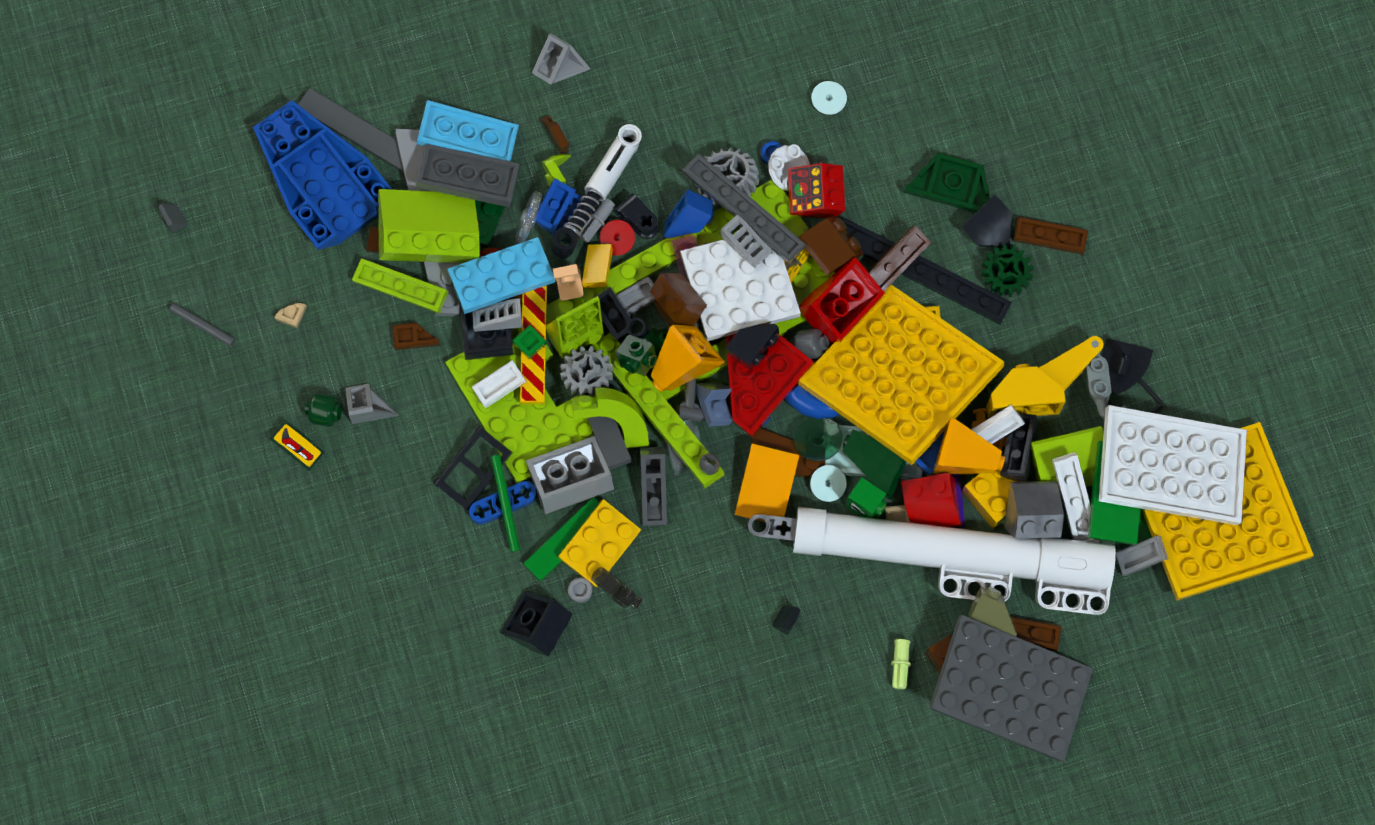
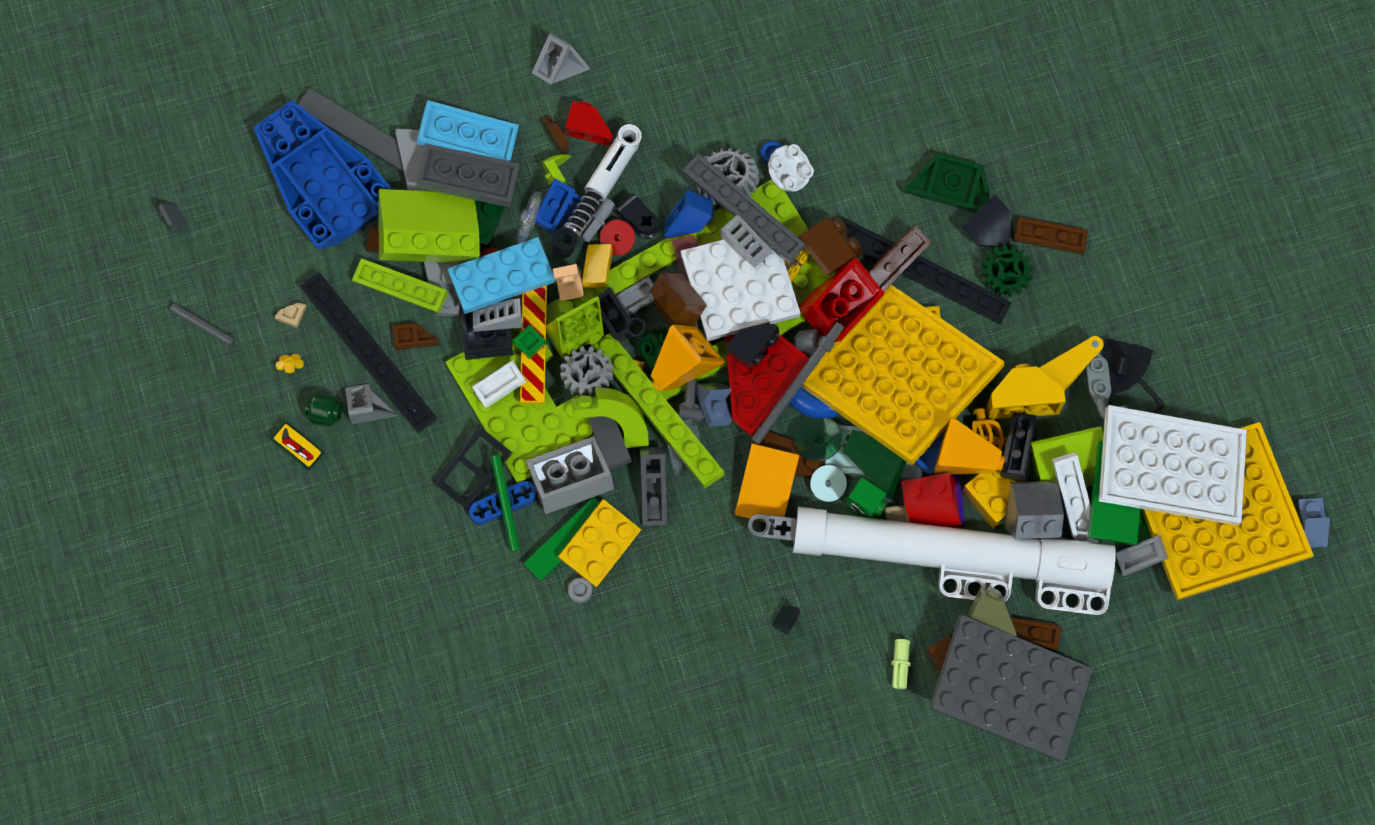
black slope [500,590,573,657] -> none
clear smoke bar [591,567,643,608] -> none
dark green brick [616,334,657,376] -> none
dark grey hinge [699,453,719,475] -> none
red slope [788,163,845,219] -> none
light aqua piece [811,81,847,115] -> none
white tile [972,405,1025,444] -> none
none -> yellow plant [276,354,304,373]
none -> black plate [300,272,437,434]
none -> red slope [565,101,612,146]
none -> dark grey bar [751,322,844,445]
none -> sand blue slope [1297,498,1330,548]

